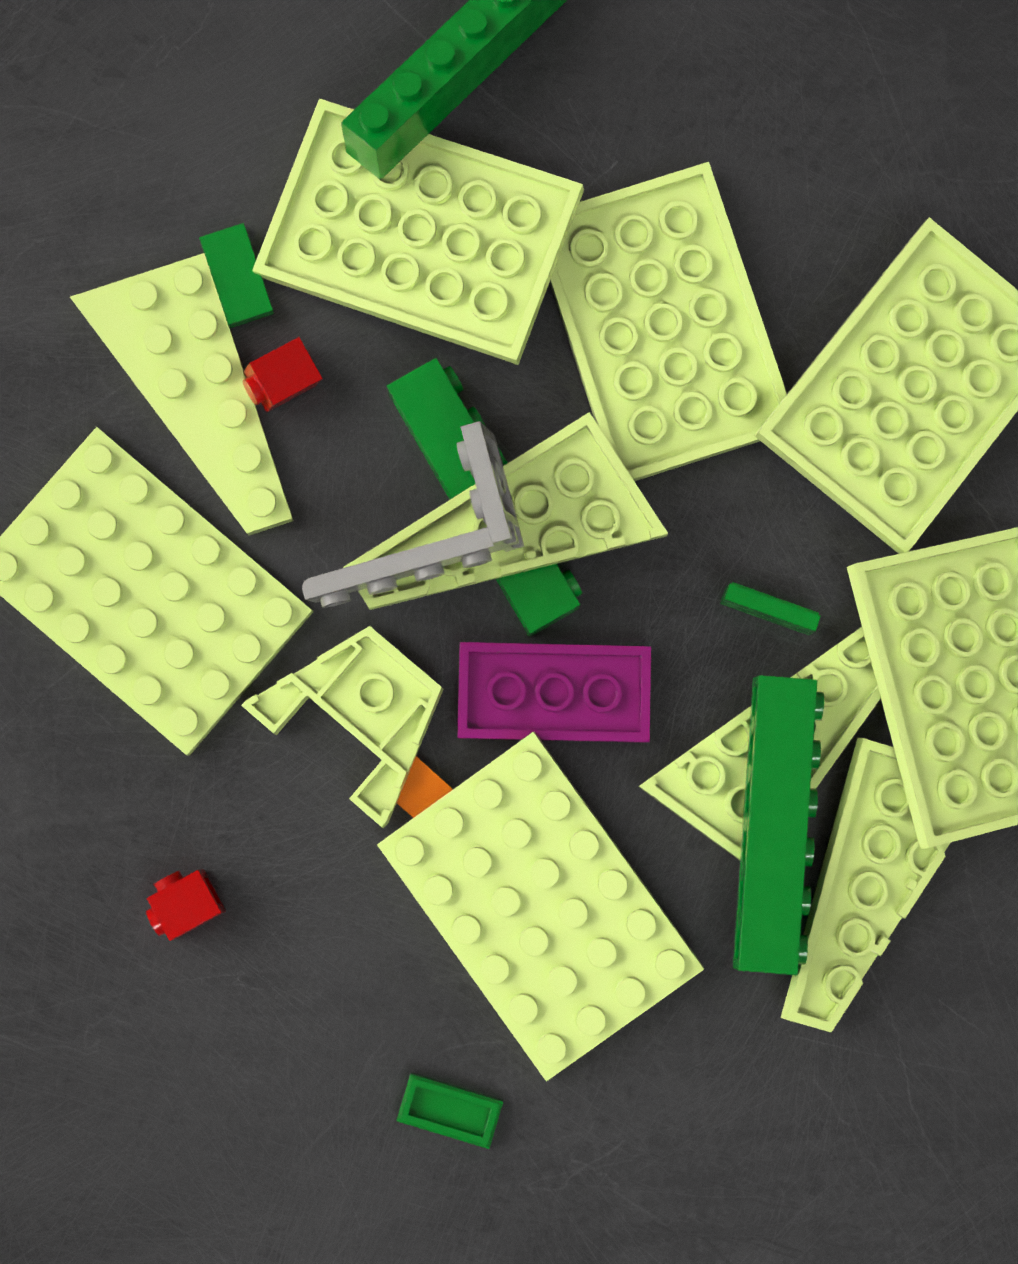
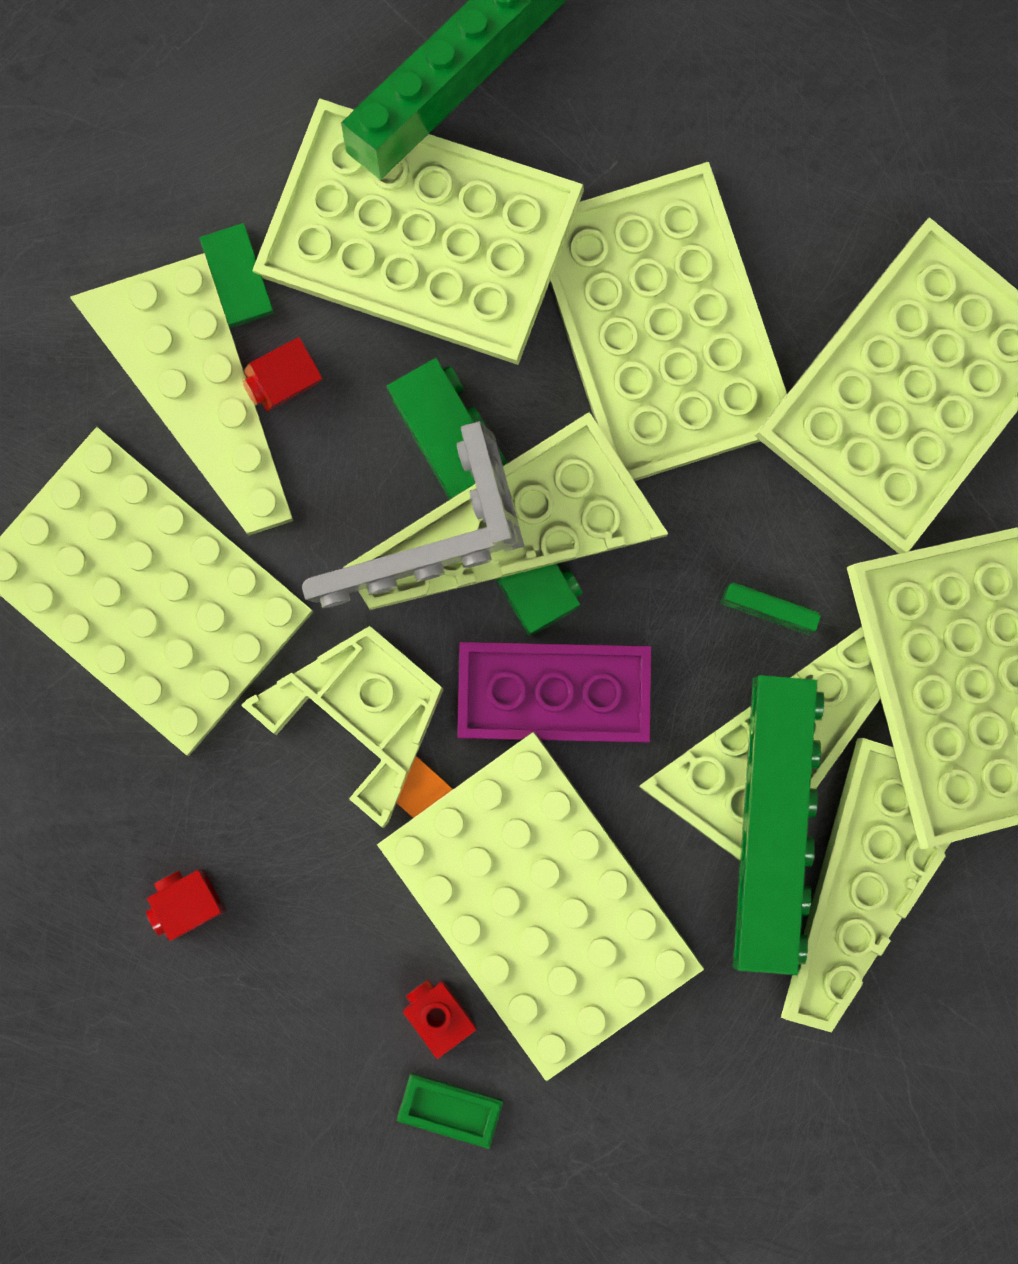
none -> red brick [402,979,477,1059]

